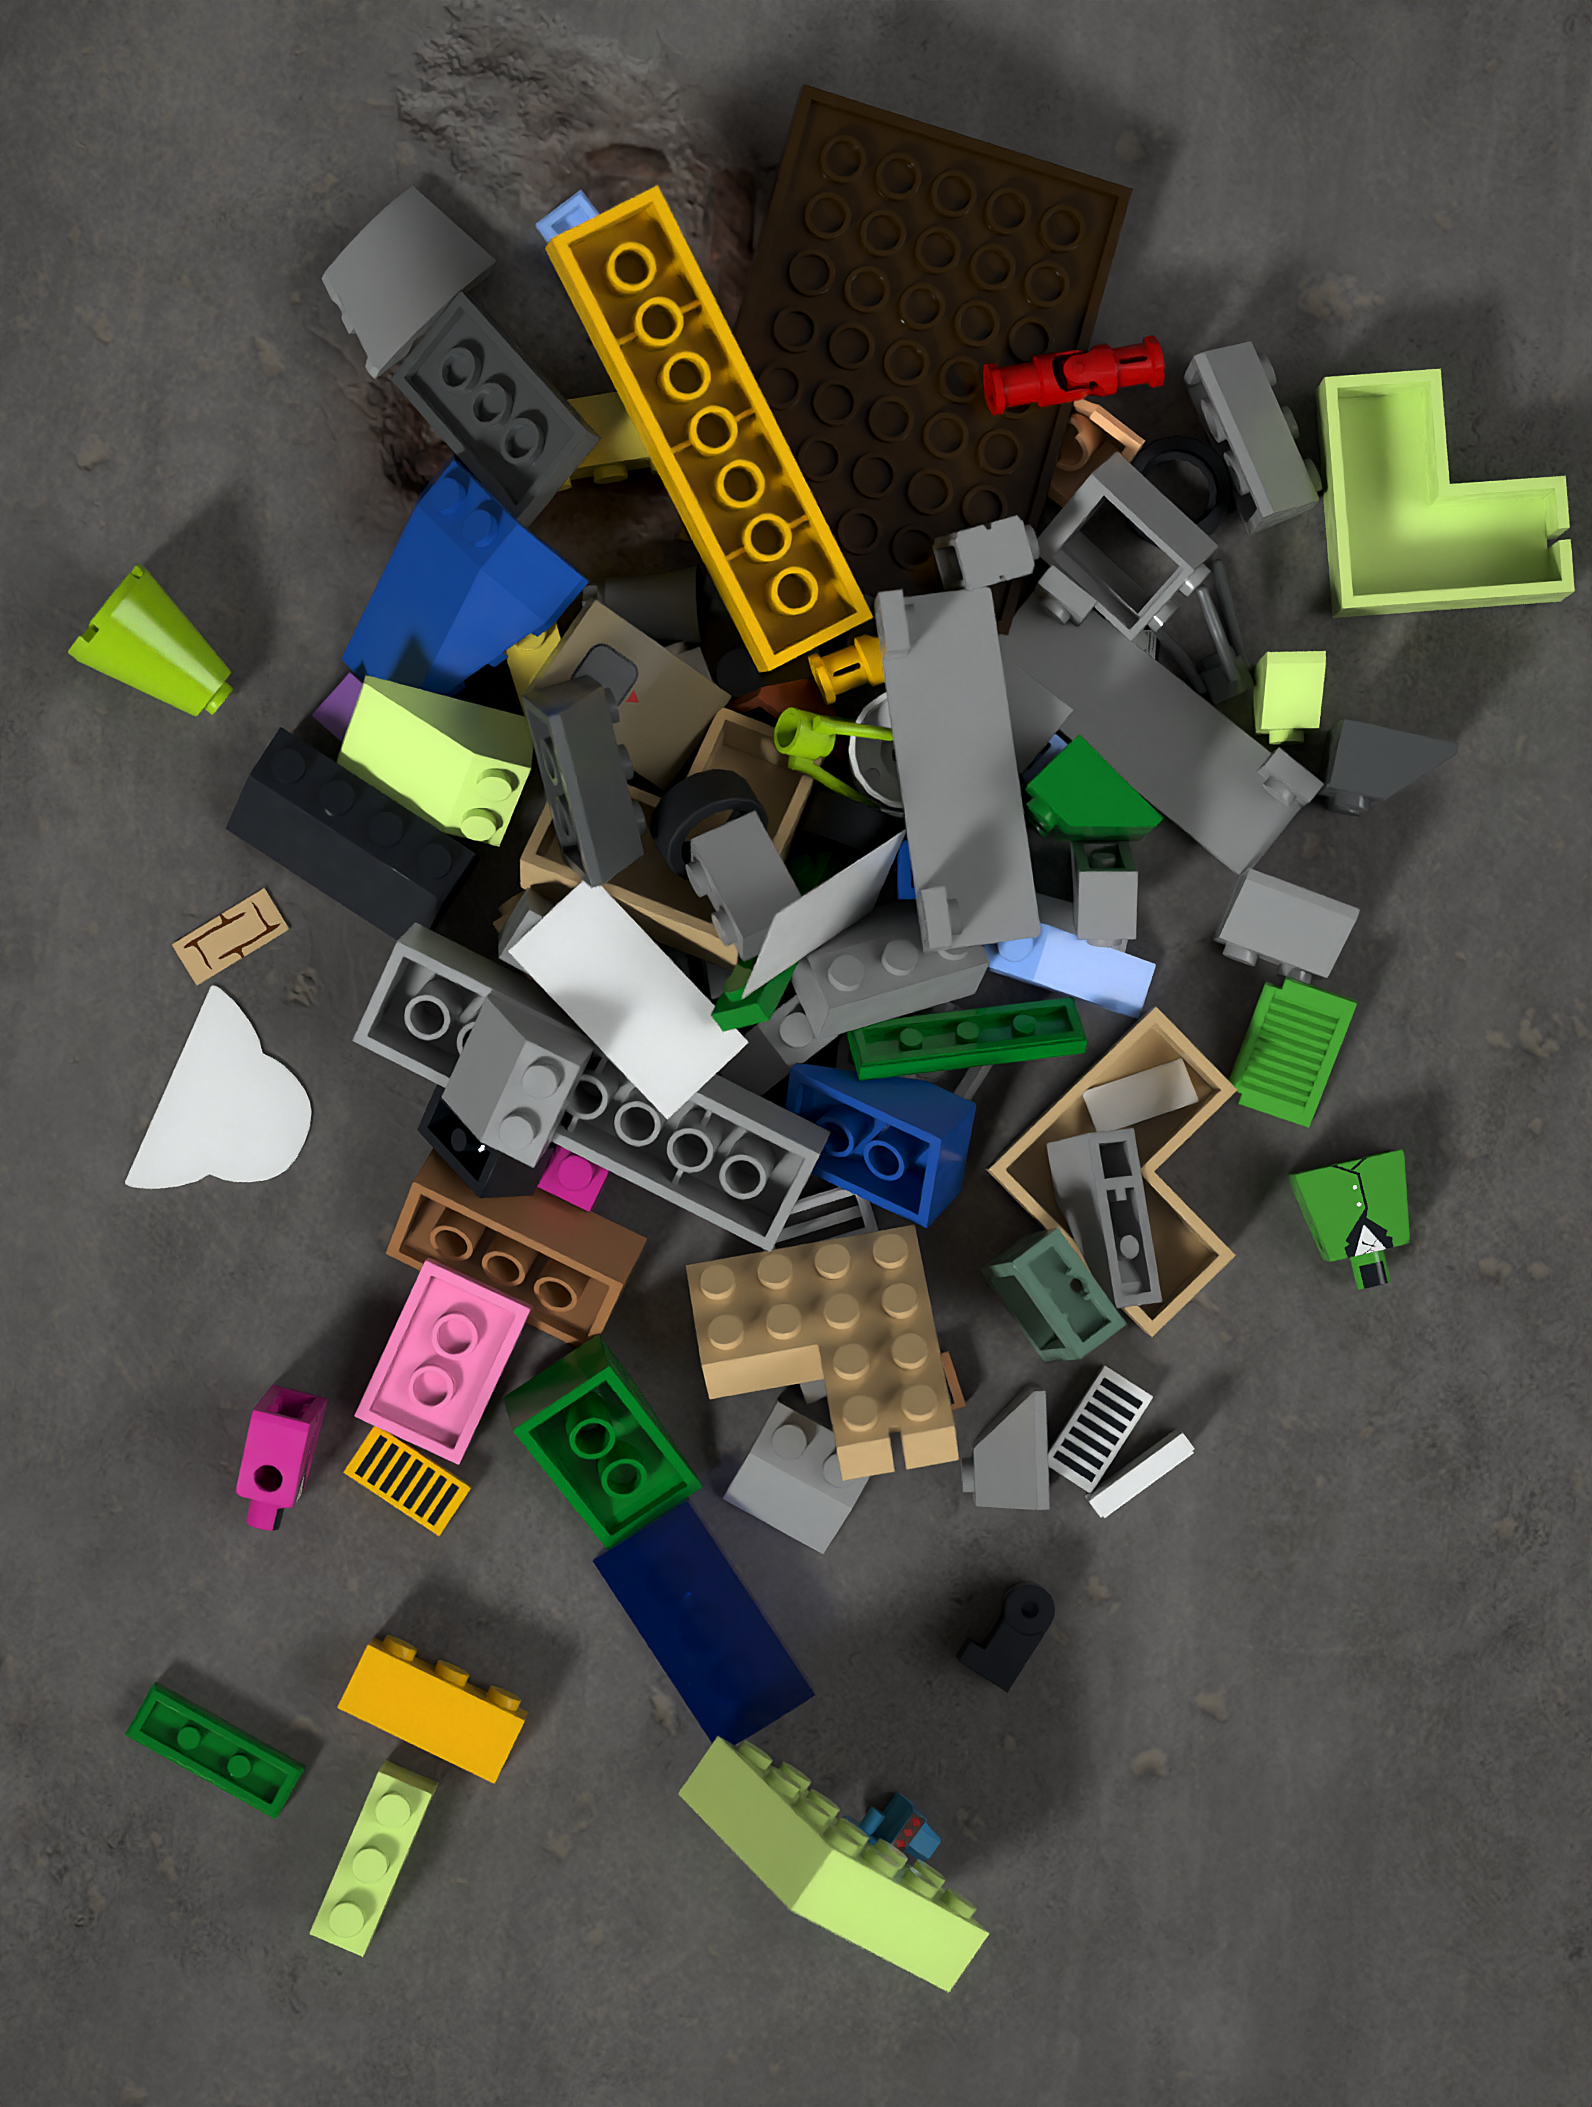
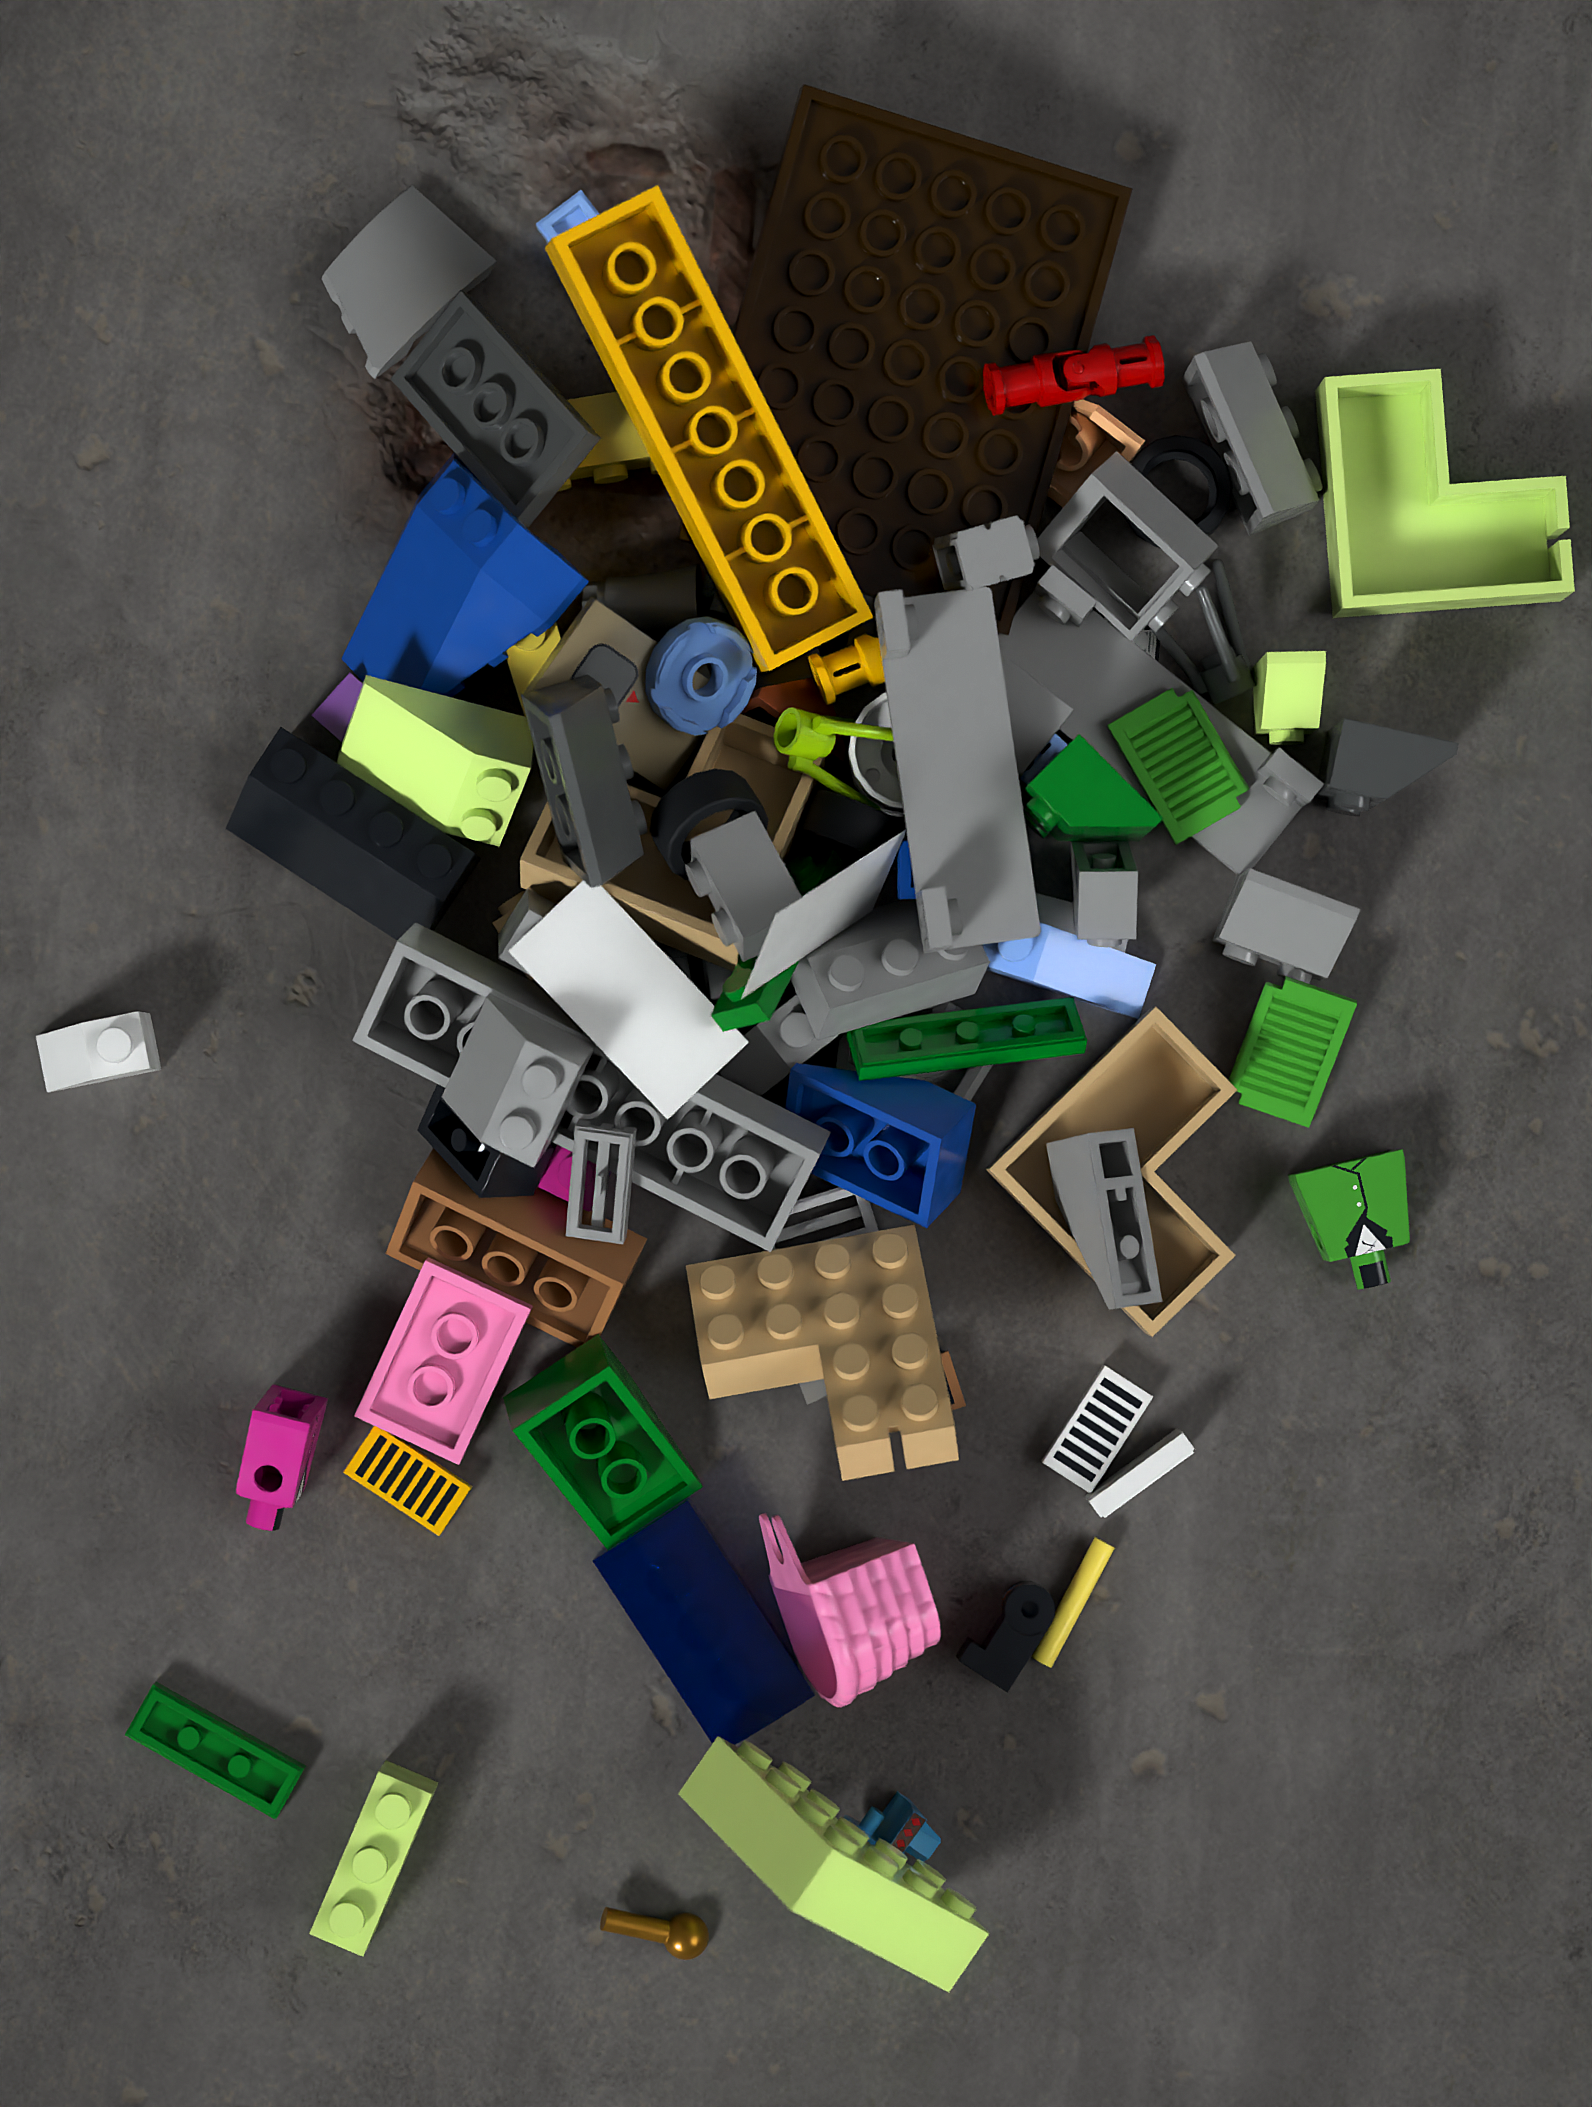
lime cone [67,563,234,717] -> none
white sticker [125,985,312,1189] -> none
tan sticker [171,888,289,986] -> none
yellow brick [337,1635,529,1784] -> none
light grey slope [722,1397,870,1554] -> none
light grey slope [961,1384,1050,1510] -> none
sand green window [978,1228,1126,1362] -> none
white sticker [1082,1058,1199,1132] -> none
none -> white slope [36,1011,161,1092]
none -> light grey tile [566,1120,637,1244]
none -> pearl gold bar [600,1907,709,1960]
none -> medium blue tile [645,617,757,735]
none -> bright pink piece [759,1513,941,1707]
none -> light yellow piece [1031,1537,1115,1668]
none -> bright green window [1107,688,1250,845]

